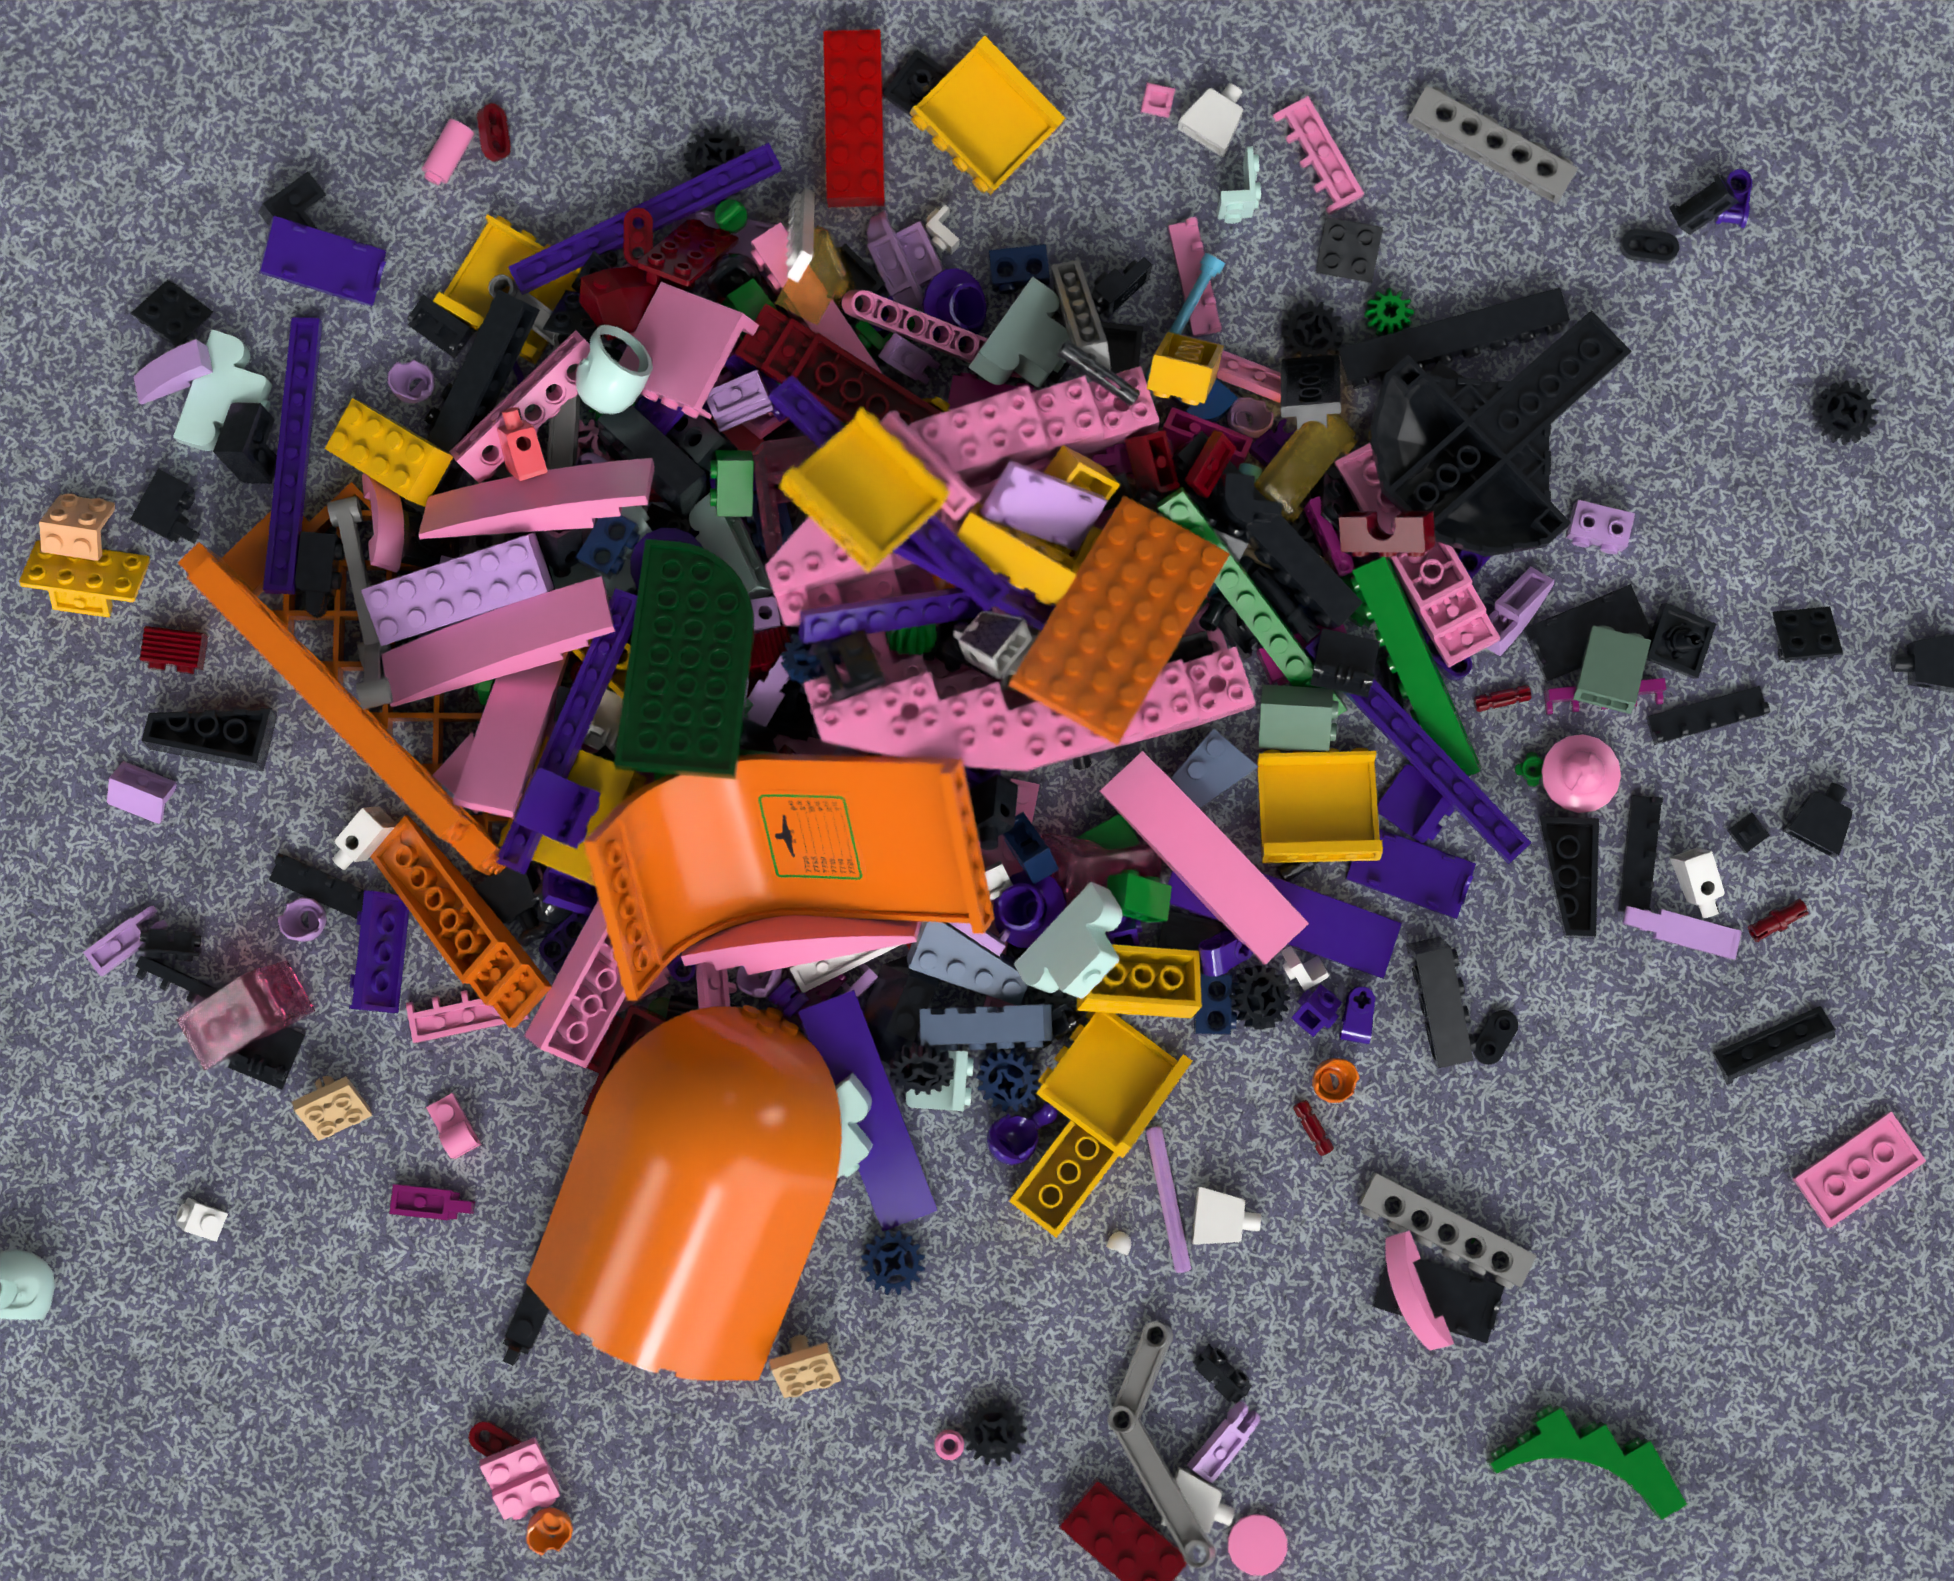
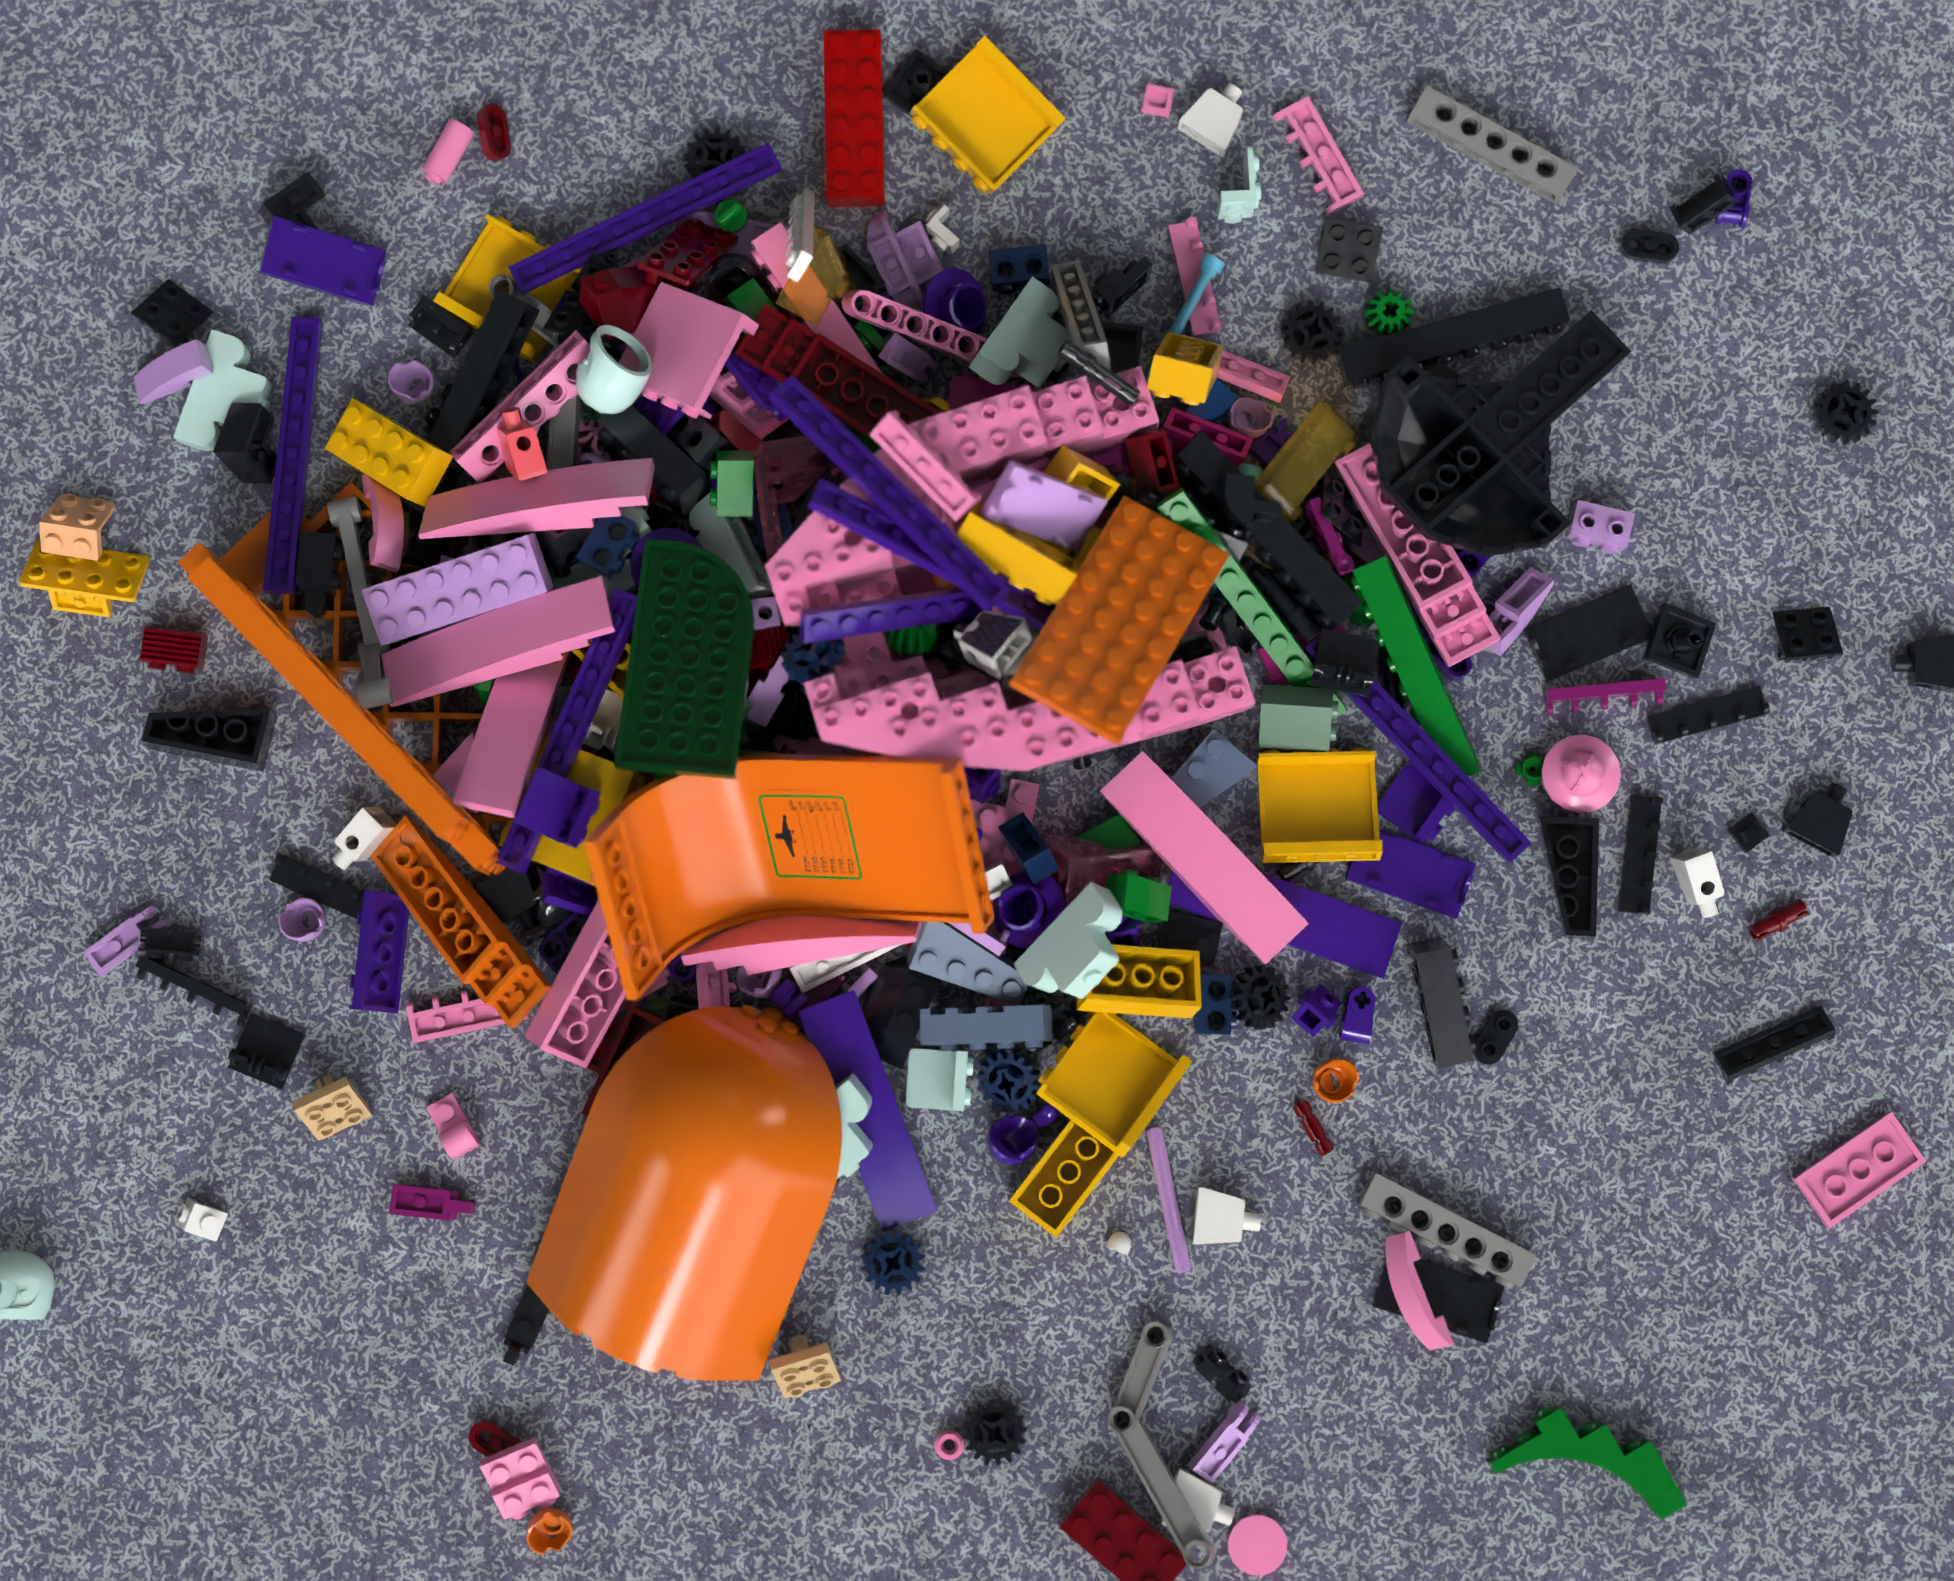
lavender panel [107,761,177,824] -> none
black hinge [130,469,200,544] -> none
clear pink bracket [176,961,315,1071] -> none
dark red plate [624,208,653,267] -> none
lavender plate [706,370,775,432] -> none
yellow panel [780,407,950,573] -> none
black plate [813,629,886,700] -> none
black gear [889,1042,954,1095] -> none
black torso [968,774,1018,850] -> none
dark red plate [1185,430,1237,498] -> none
dark purple piece [1198,929,1253,977] -> none
black piece [1281,354,1341,430] -> none
white bracket [1281,946,1329,991] -> none
arch [1339,511,1435,557] -> none
dark red axle [1474,685,1532,712] -> none
sand green brick [1573,626,1651,714] -> none
lavender piece [1622,906,1742,960] -> none

